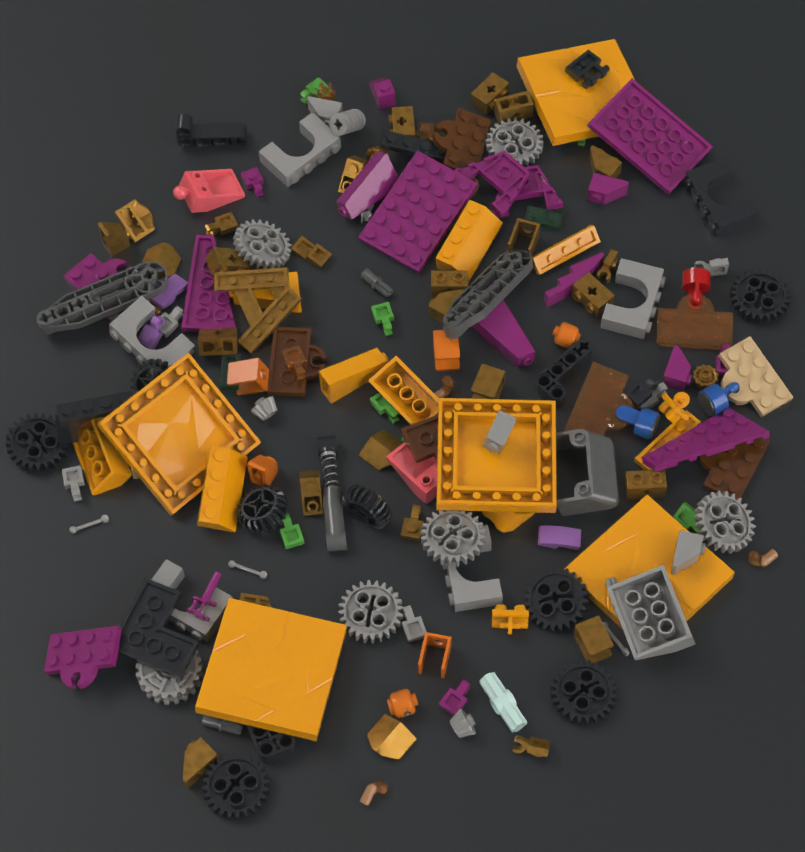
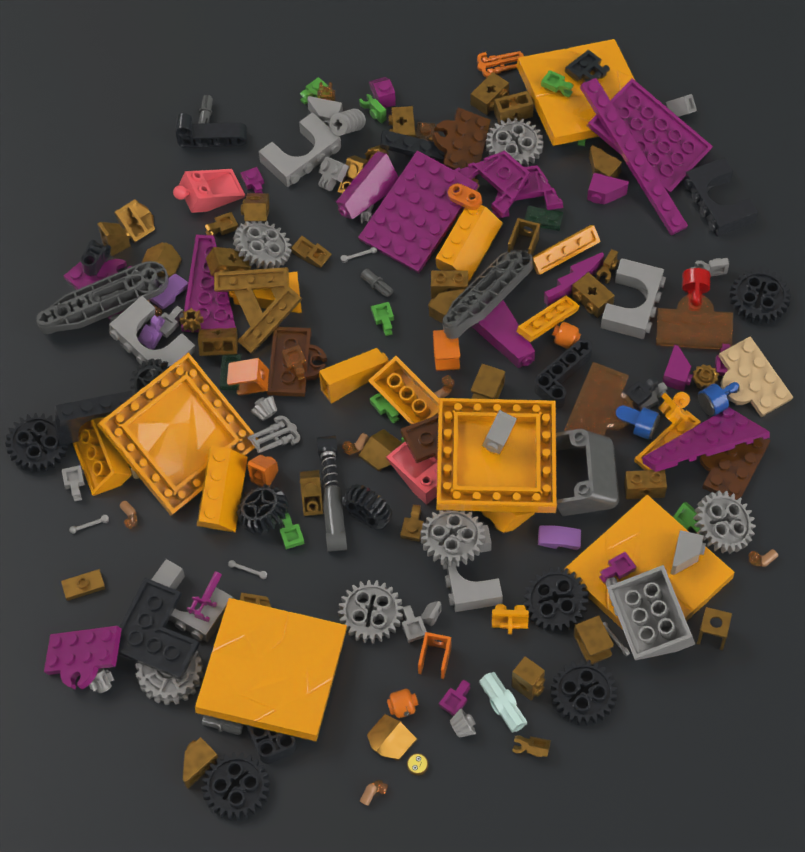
none -> pearl gold plate [61,569,105,601]
none -> black piece [81,240,111,276]
none -> light grey gear [89,668,114,693]
none -> arm [120,501,138,529]
none -> pearl gold gear [180,308,204,333]
none -> dark grey axle [198,95,213,124]
none -> pearl gold brick [241,193,270,221]
none -> light grey piece [247,416,300,453]
none -> light grey hinge [318,156,349,191]
none -> light grey hinge [341,247,377,263]
none -> arm [342,433,369,455]
none -> bright green plate [359,94,386,123]
none -> tile [407,753,428,776]
none -> light grey slope [421,601,441,626]
none -> orange plate [448,183,482,210]
none -> orange piece [477,51,524,78]
none -> pearl gold brick [511,656,545,700]
none -> light orange plate [516,295,580,342]
none -> bright green plate [541,70,574,97]
none -> magenta plate [580,78,688,235]
none -> magenta plate [599,552,636,583]
none -> light grey panel [666,94,697,117]
none -> pearl gold piece [697,607,732,650]

